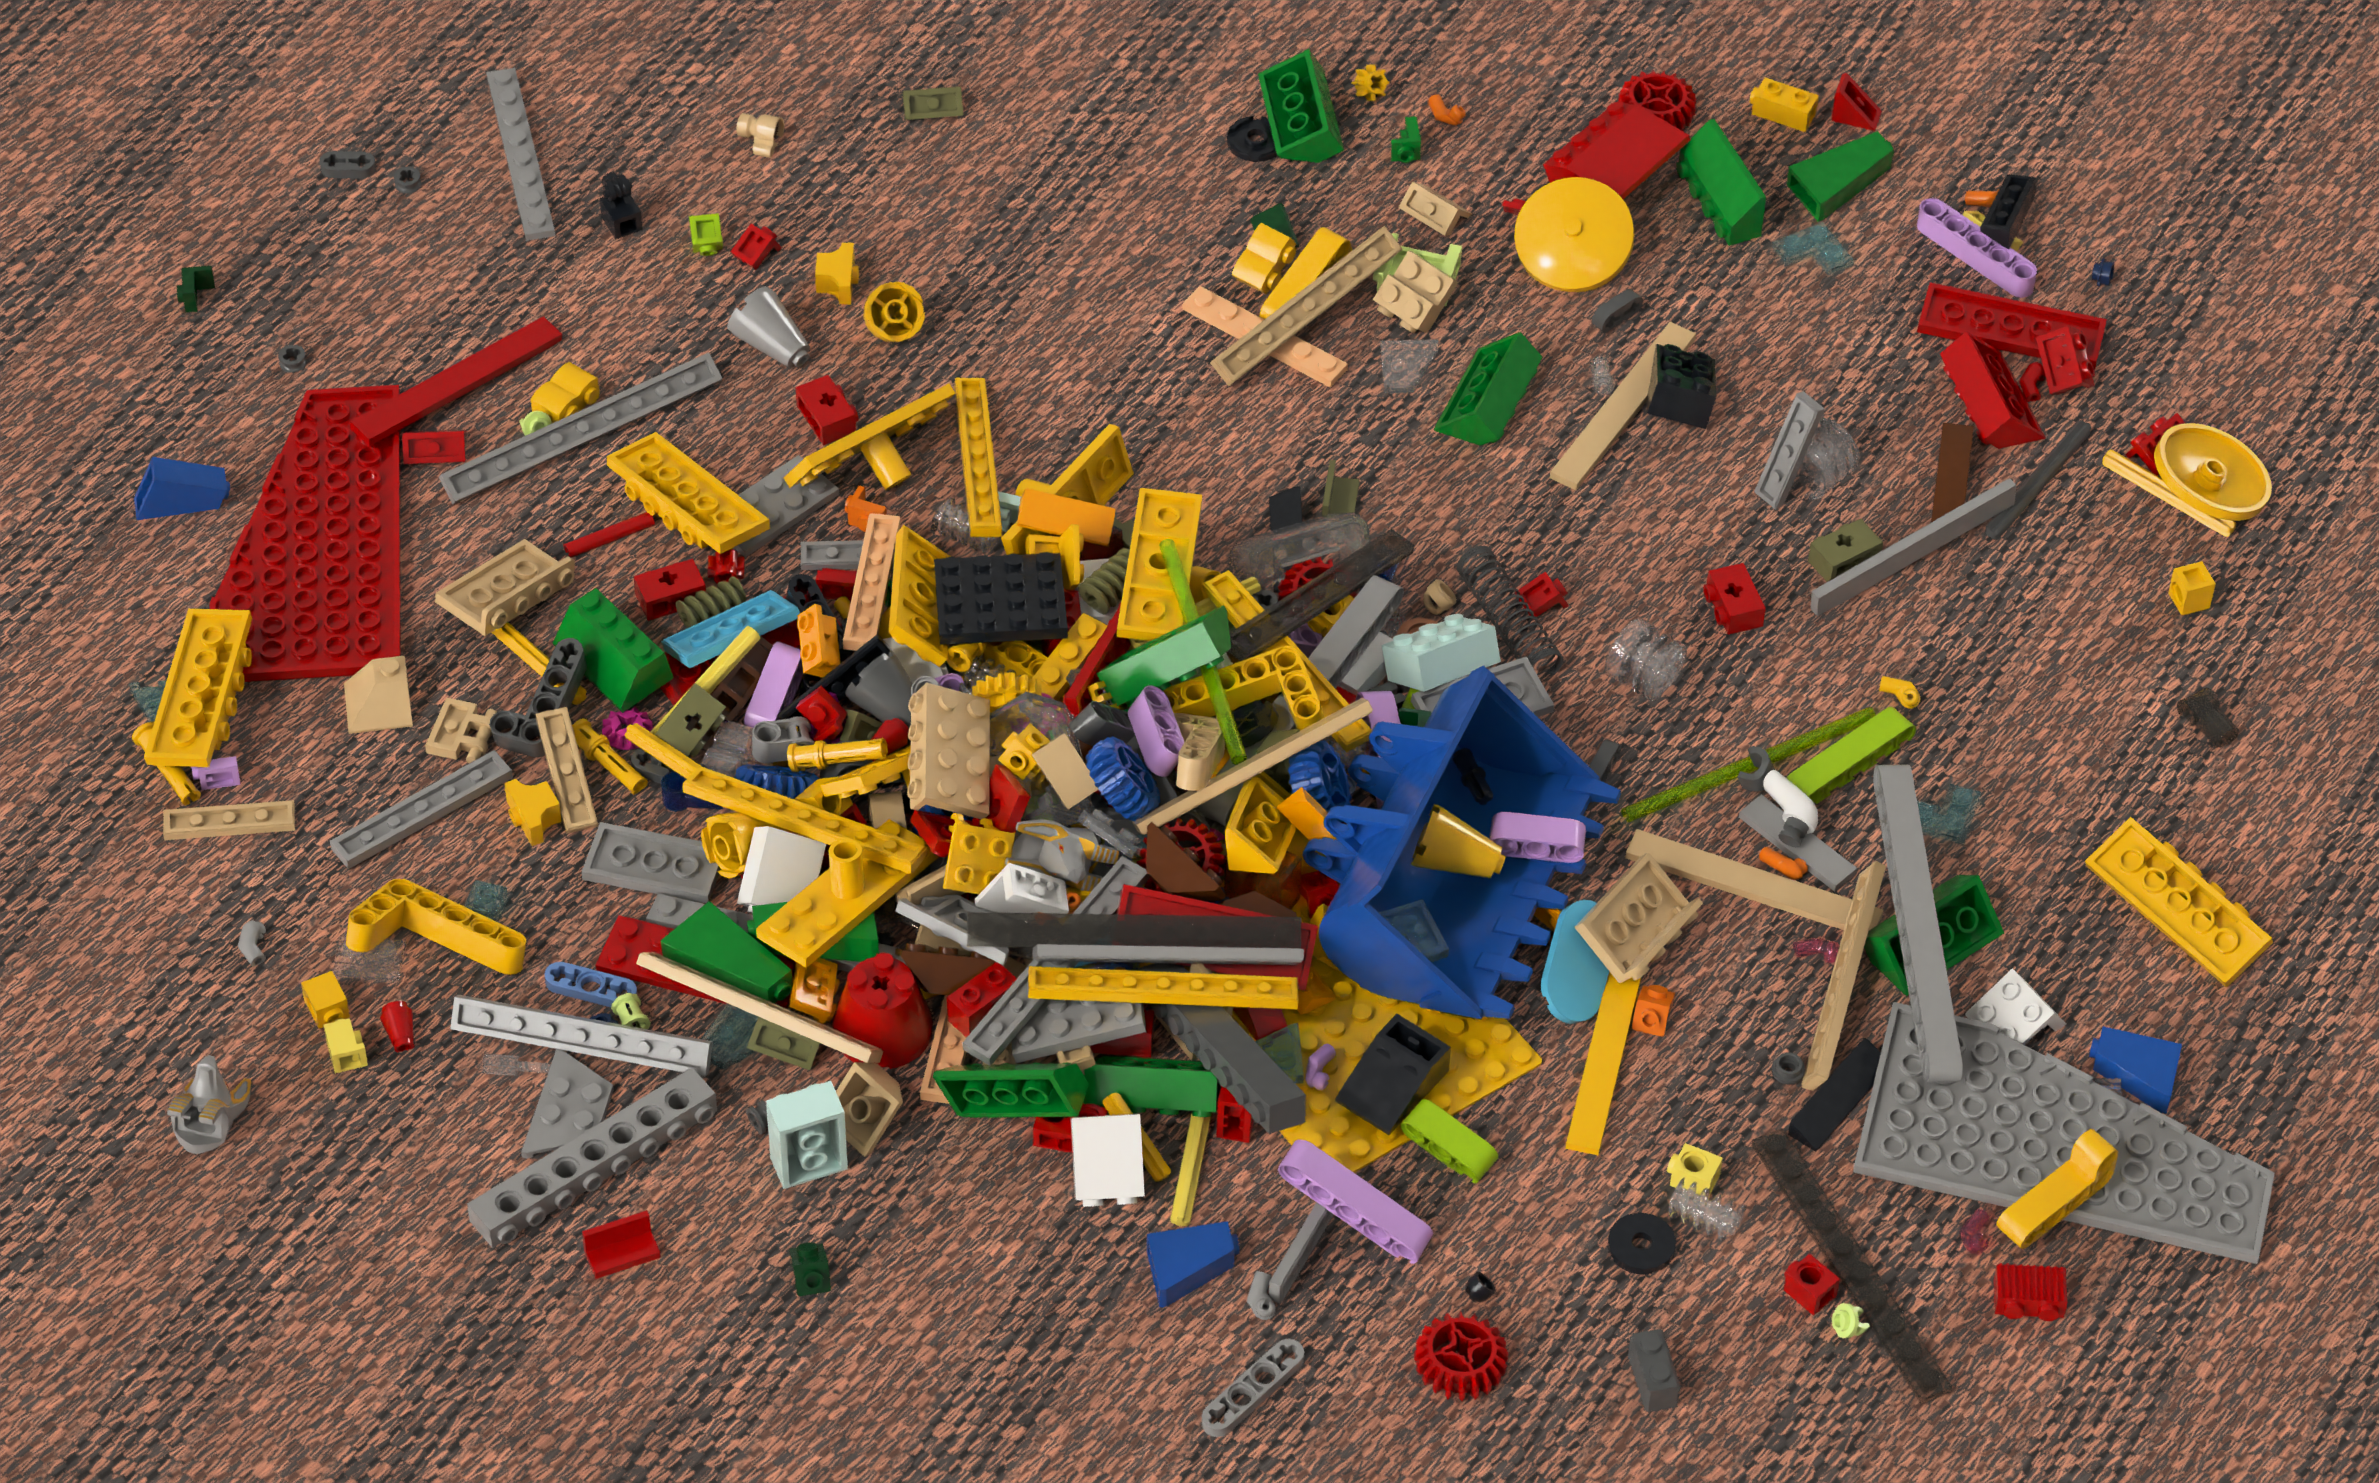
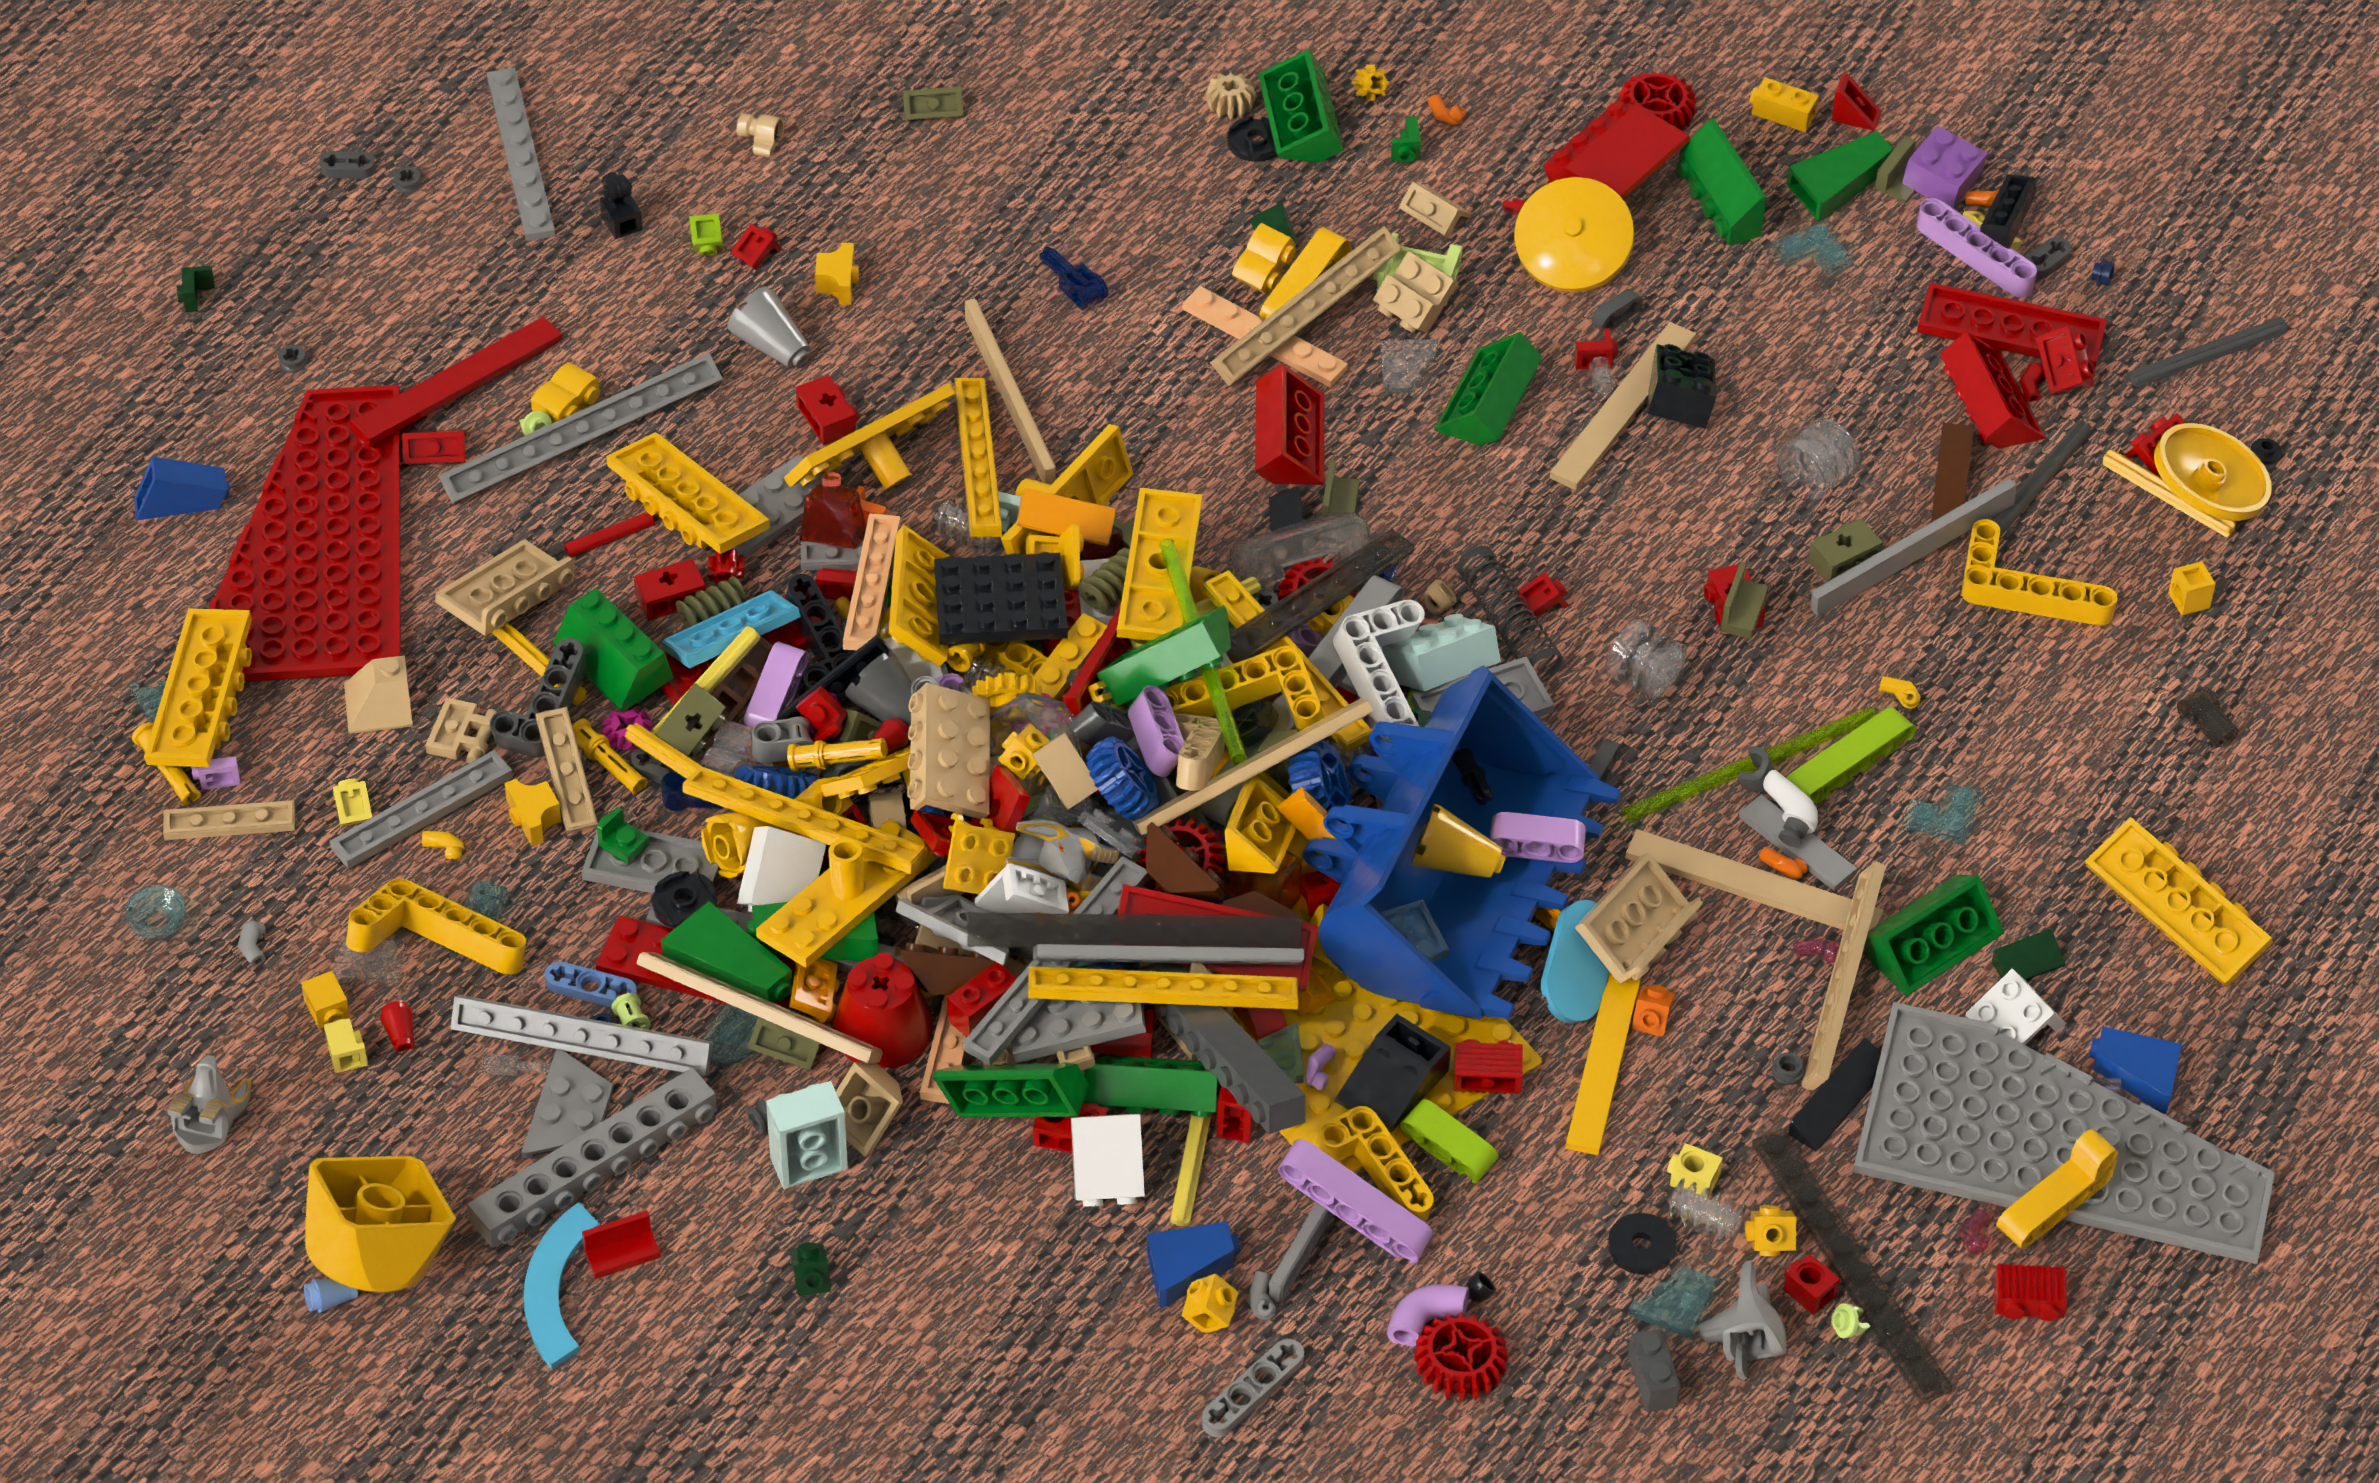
light orange bracket [797,604,841,677] -> none
yellow cylinder [863,282,925,342] -> none
yellow axle [1102,1092,1171,1182] -> none
light grey tile [1754,391,1825,510] -> none
light grey beam [1873,765,1963,1082] -> none
none -> clear light blue piece [125,885,186,938]
none -> light blue cone [304,1279,358,1313]
none -> yellow piece [305,1156,456,1292]
none -> light yellow bracket [333,779,372,827]
none -> yellow arm [422,831,464,860]
none -> medium azure tile [523,1202,600,1370]
none -> green bracket [597,807,650,865]
none -> black tile [651,871,718,929]
none -> clear red torso [800,472,866,549]
none -> tan tile [965,298,1056,485]
none -> clear blue connector [1039,246,1109,311]
none -> yellow brick [1181,1273,1239,1333]
none -> tan gear [1206,71,1255,120]
none -> red slope [1255,363,1324,485]
none -> yellow beam [1316,1106,1434,1222]
none -> white beam [1333,600,1425,742]
none -> lavender cylinder [1386,1284,1469,1347]
none -> red brick [1454,1039,1523,1095]
none -> red bracket [1574,328,1618,370]
none -> clear light blue wing [1629,1267,1716,1339]
none -> light grey piece [1698,1261,1787,1379]
none -> olive panel [1720,562,1769,639]
none -> yellow brick [1745,1205,1796,1256]
none -> olive panel [1875,136,1915,202]
none -> medium lavender brick [1902,126,1988,208]
none -> yellow beam [1961,519,2118,625]
none -> dark green slope [1991,929,2065,981]
none -> dark grey beam [2026,237,2071,279]
none -> dark grey axle [2129,317,2288,387]
none -> black plate [2251,438,2282,465]

